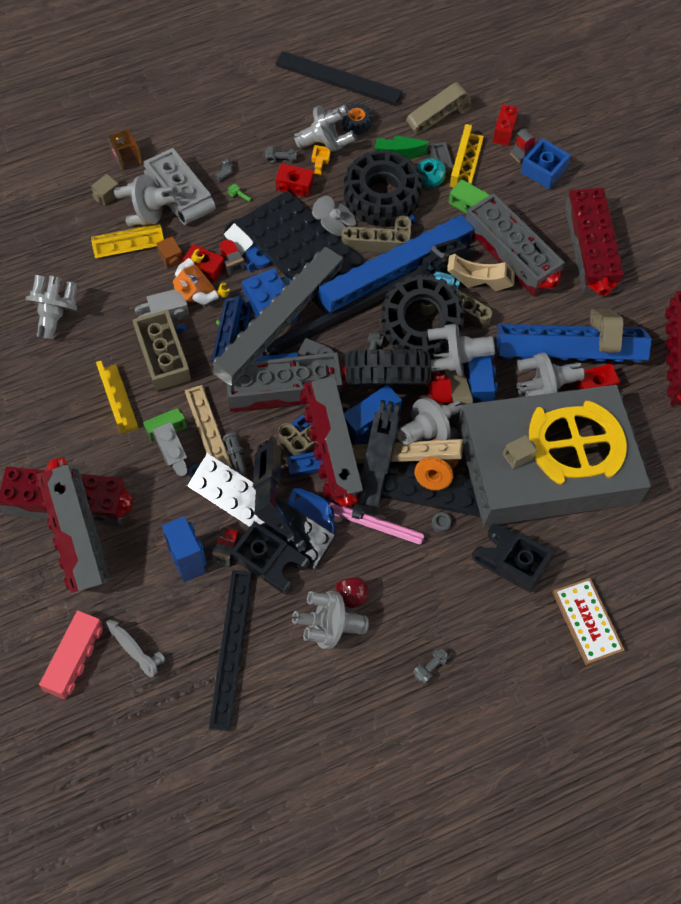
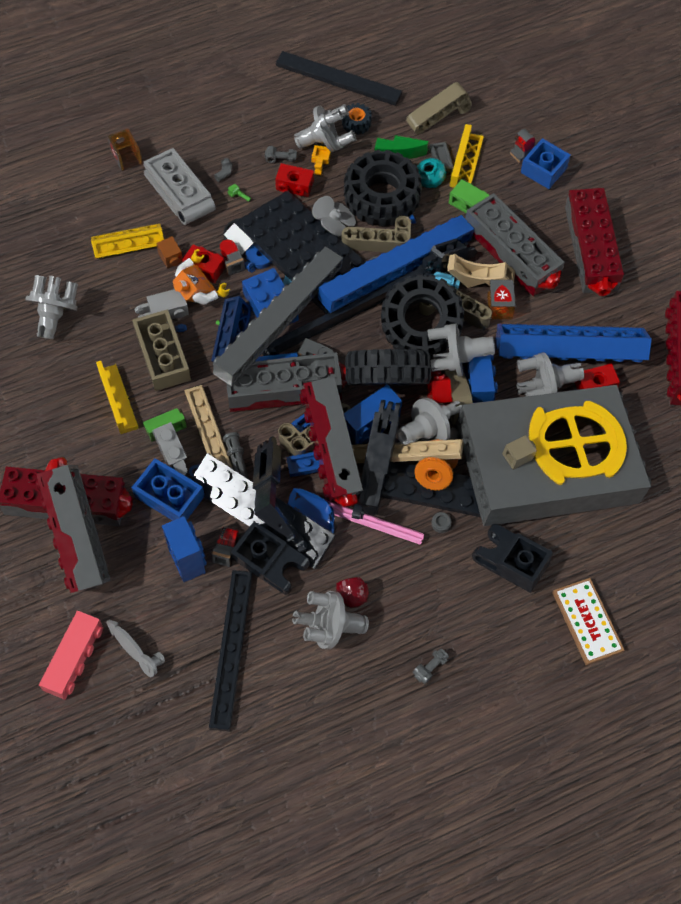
dark tan brick [91,174,119,206] -> none
light grey piece [114,175,180,227] -> none
dark grey bar [367,332,384,350] -> none
red brick [493,104,518,146] -> none
dark tan beam [590,309,623,353] -> none
none -> blue brick [131,458,204,521]
none -> piece [487,280,515,320]

